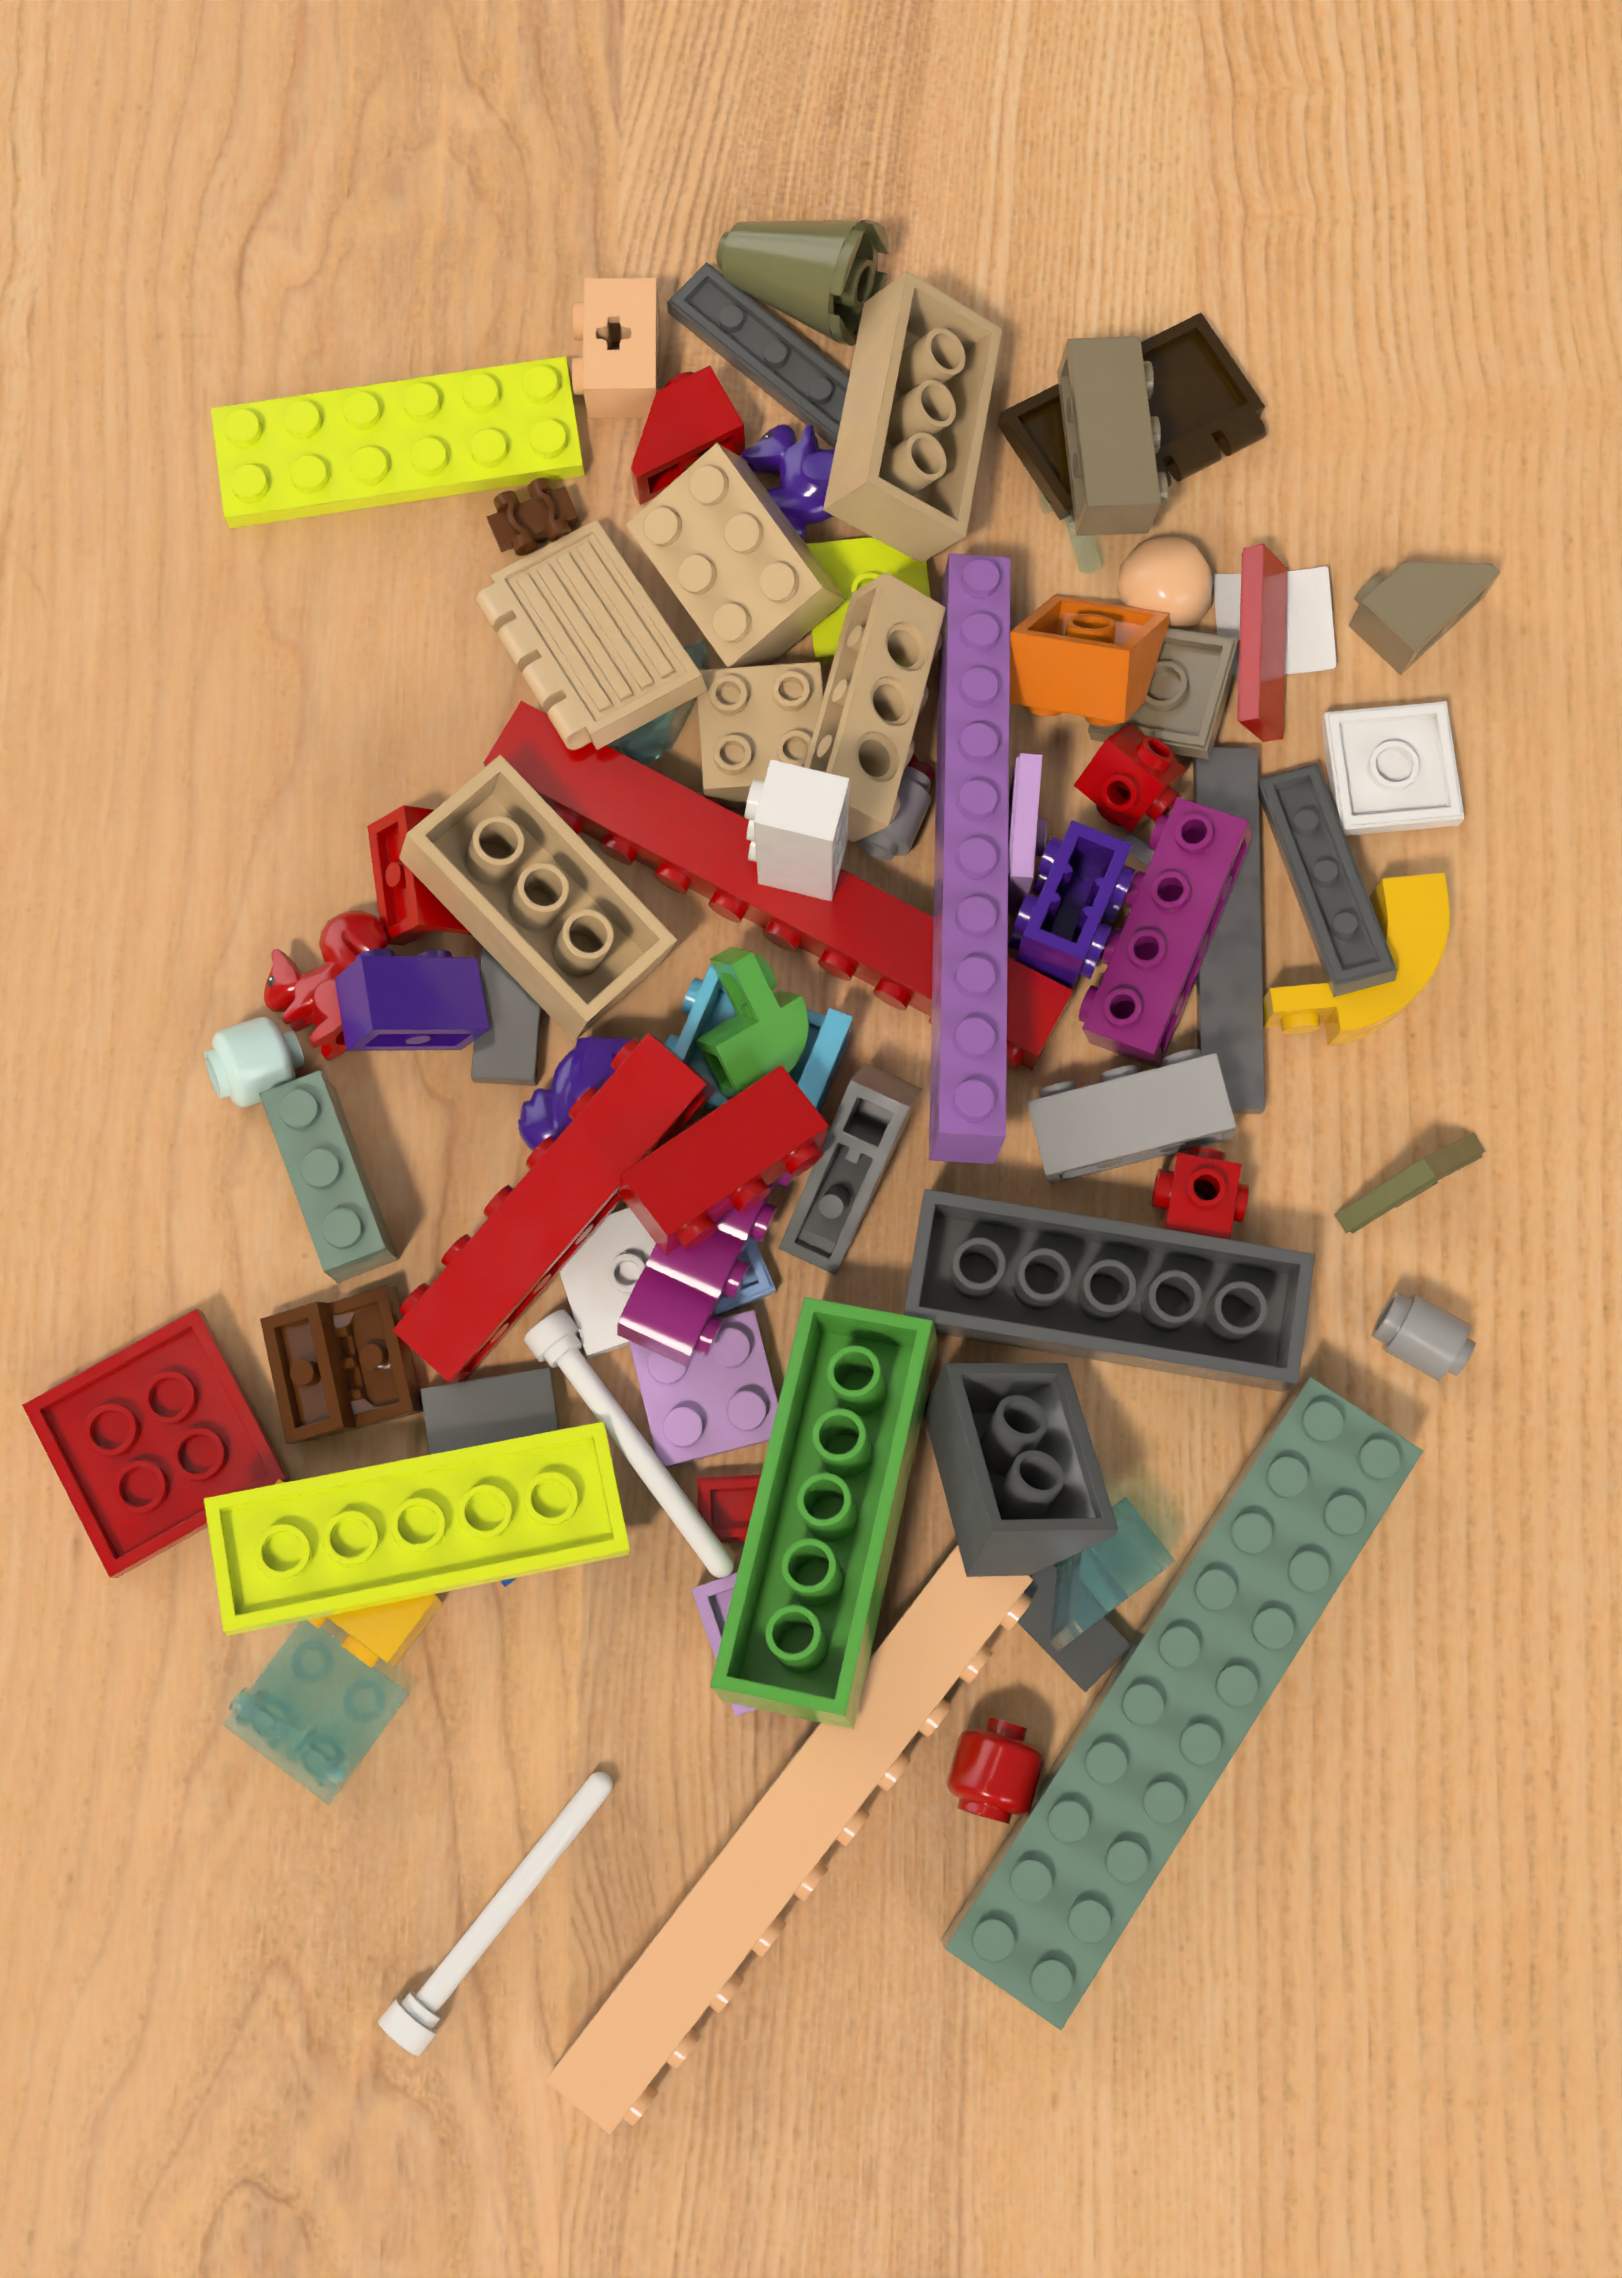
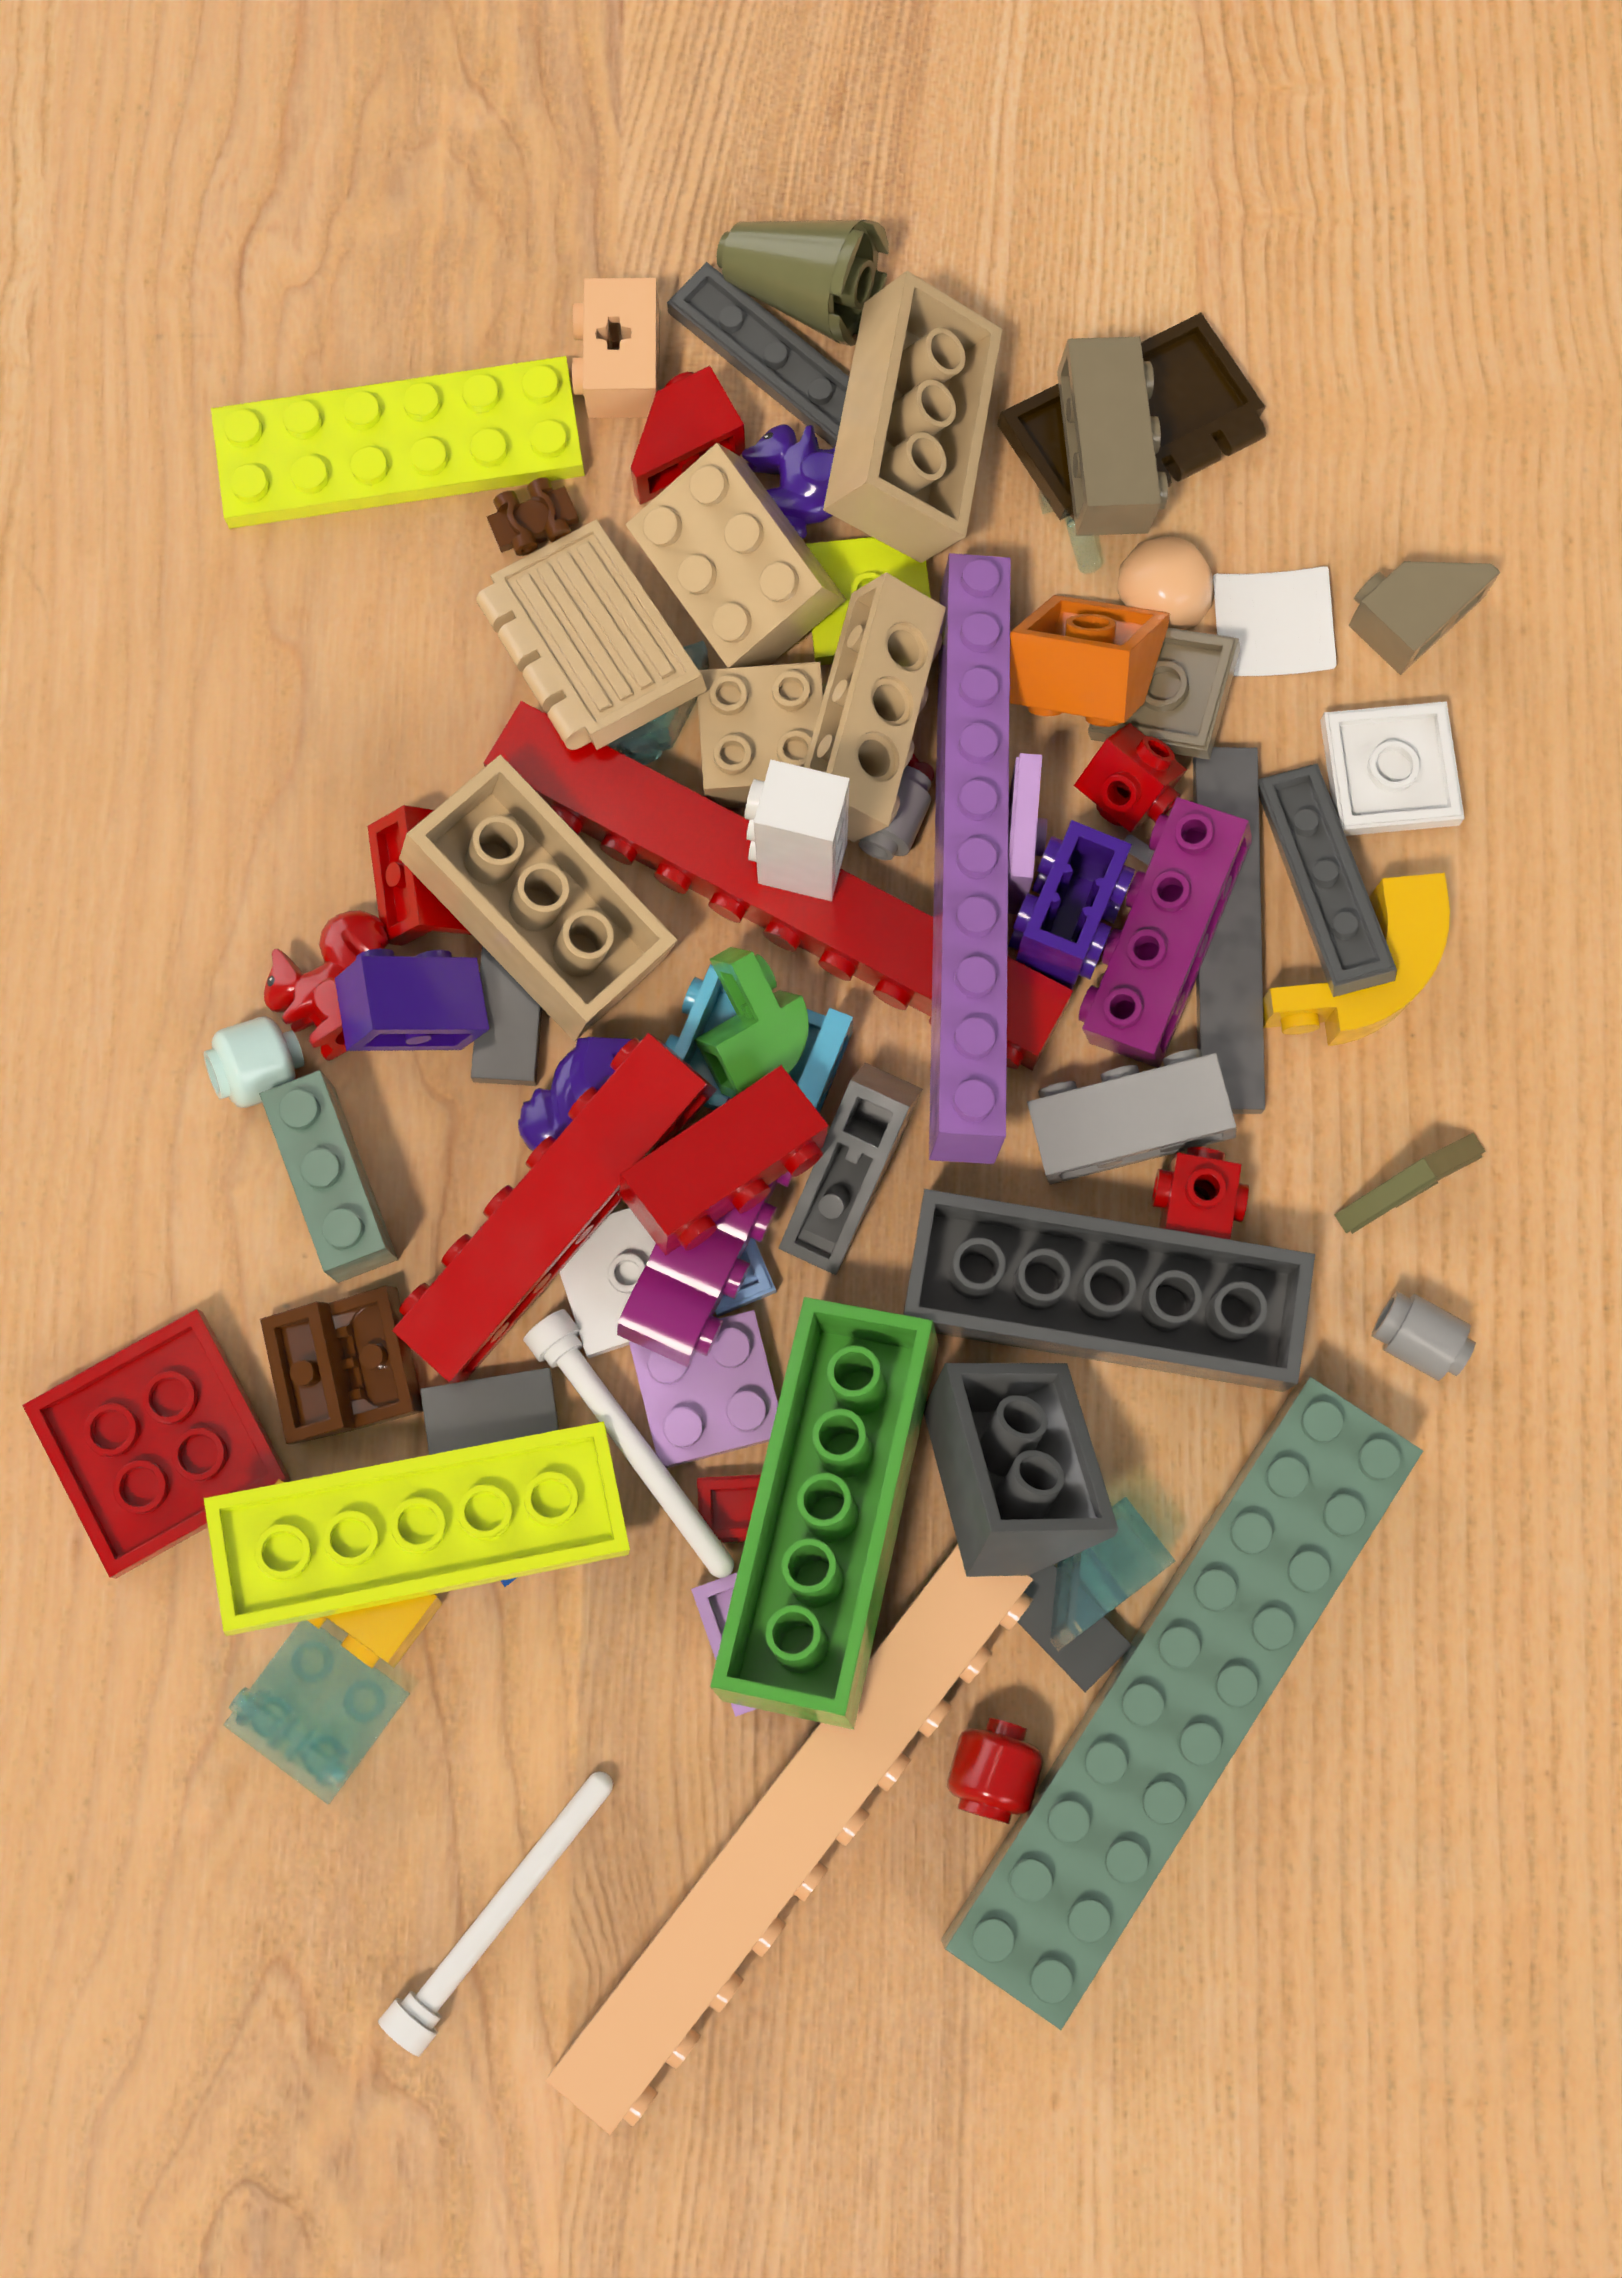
tile [1237,544,1287,742] -> none

